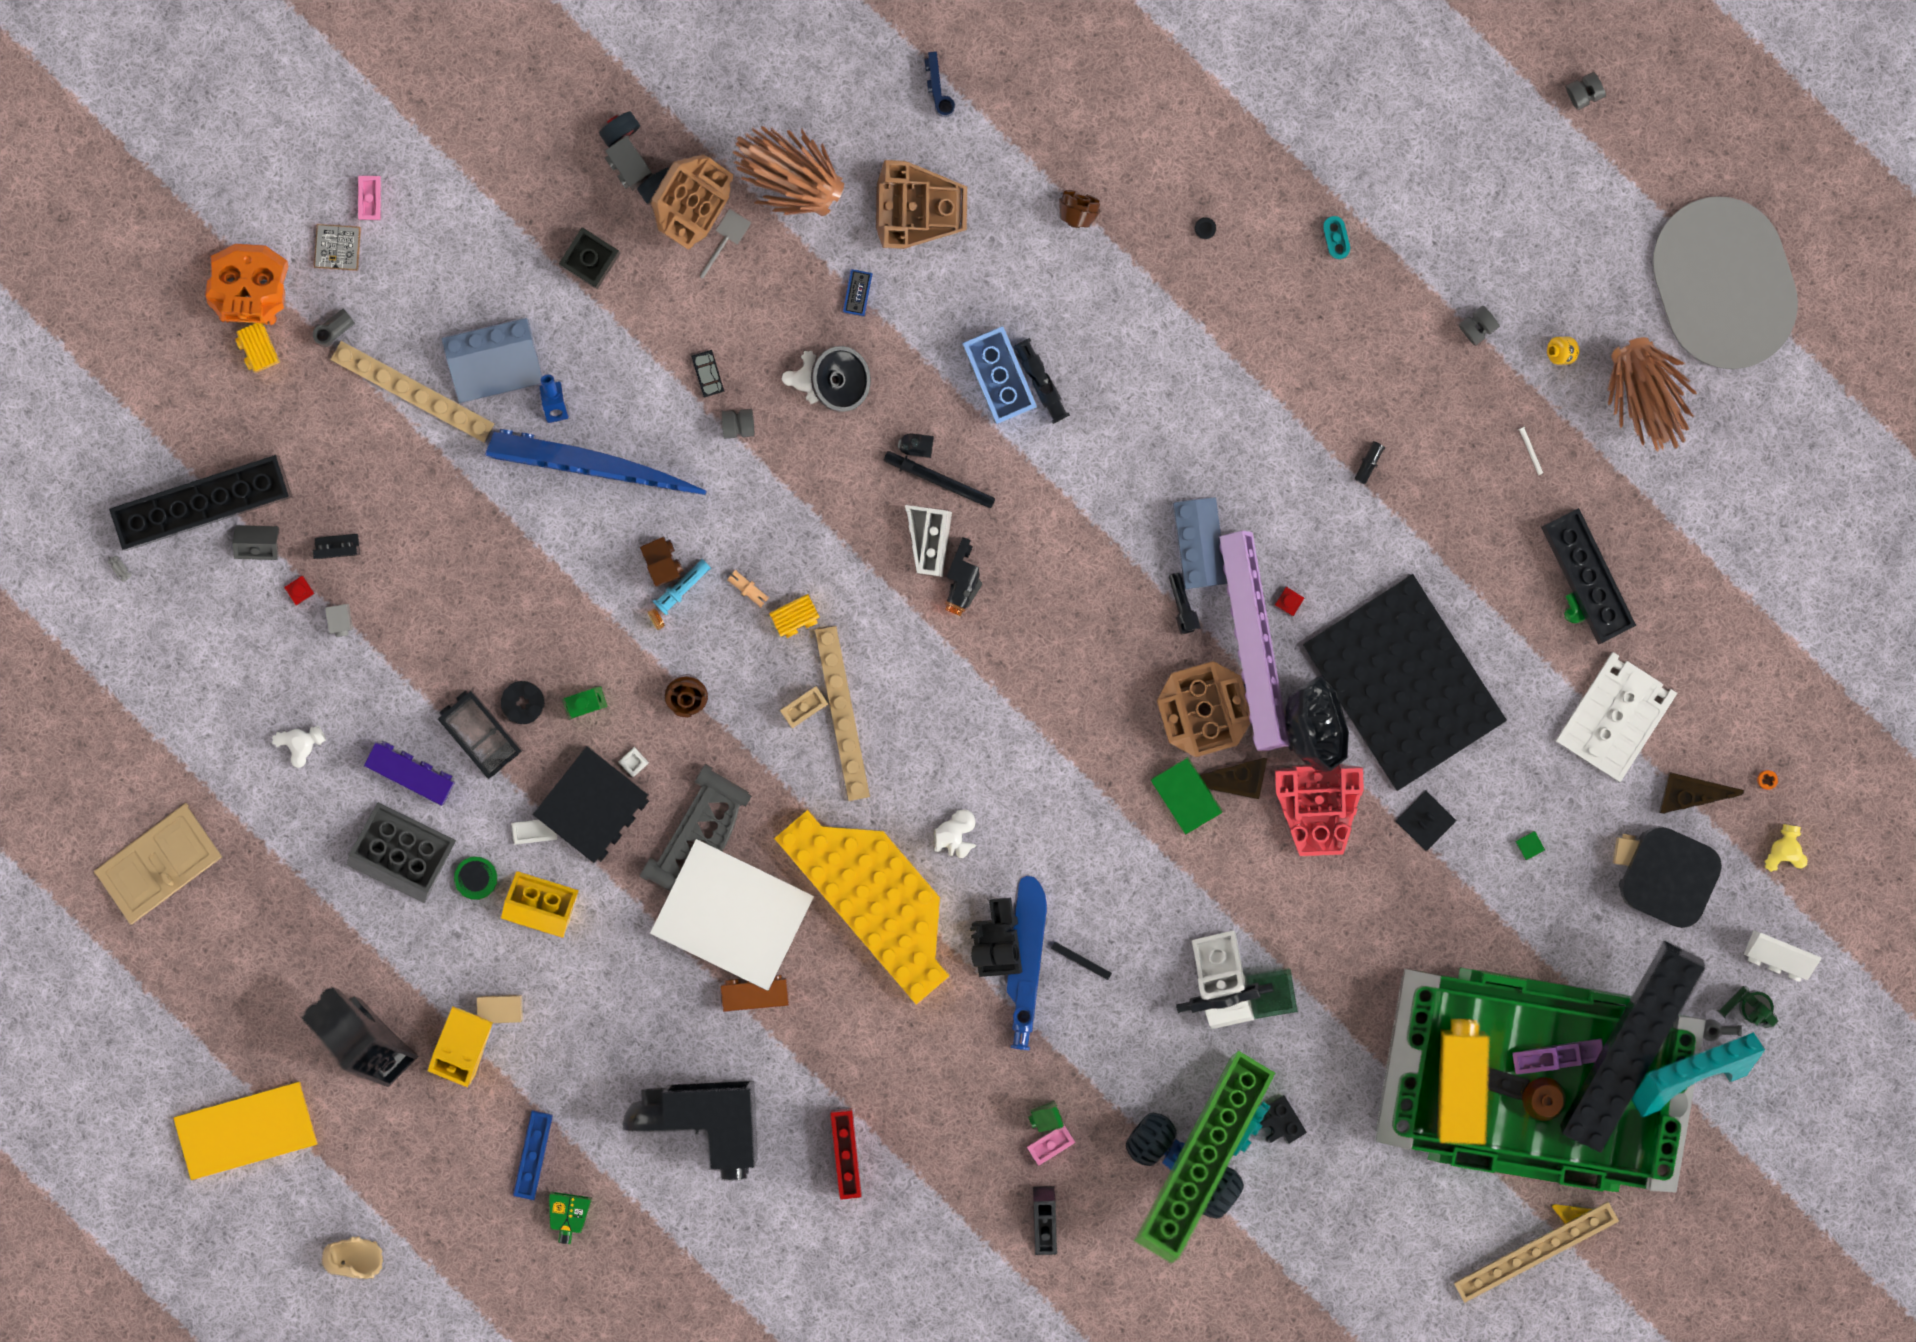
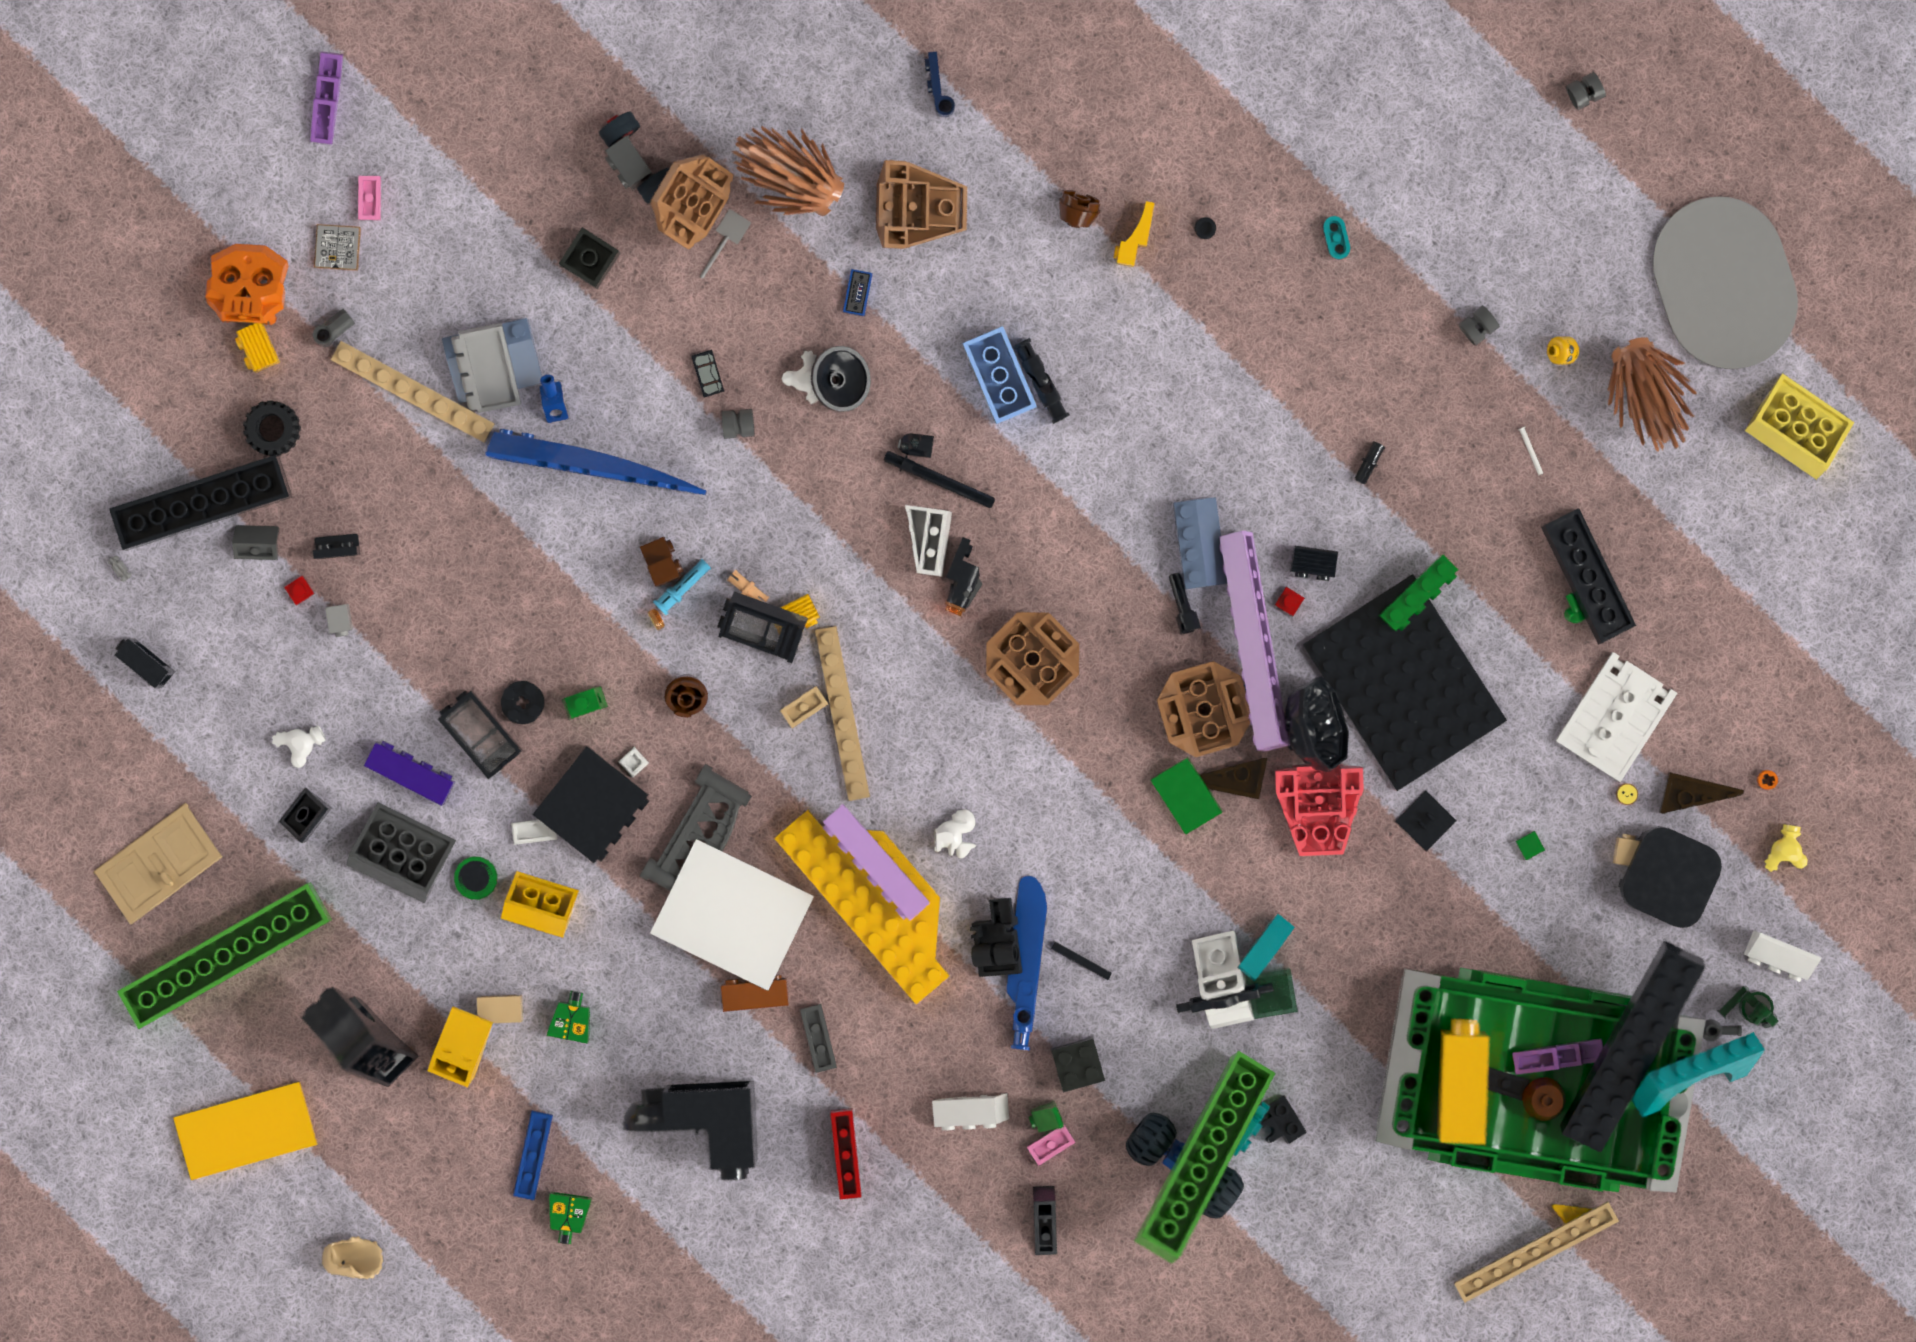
none -> black window [114,638,176,689]
none -> bright green brick [117,882,332,1029]
none -> black tyre [243,400,301,456]
none -> black slope [279,787,332,843]
none -> medium lavender slope [310,51,343,145]
none -> light grey hinge [451,323,521,413]
none -> green torso [547,990,590,1044]
none -> black door [717,591,808,663]
none -> dark grey plate [800,1004,837,1073]
none -> lavender brick [823,804,930,920]
none -> white wedge [932,1093,1009,1131]
none -> medium nougat piece [986,612,1080,705]
none -> pearl dark grey brick [1051,1037,1105,1093]
none -> yellow slope [1113,201,1155,267]
none -> teal slope [1237,914,1295,981]
none -> black brick [1290,545,1338,581]
none -> green brick [1378,554,1458,631]
none -> light yellow tile [1616,783,1638,805]
none -> light yellow slope [1745,373,1854,480]

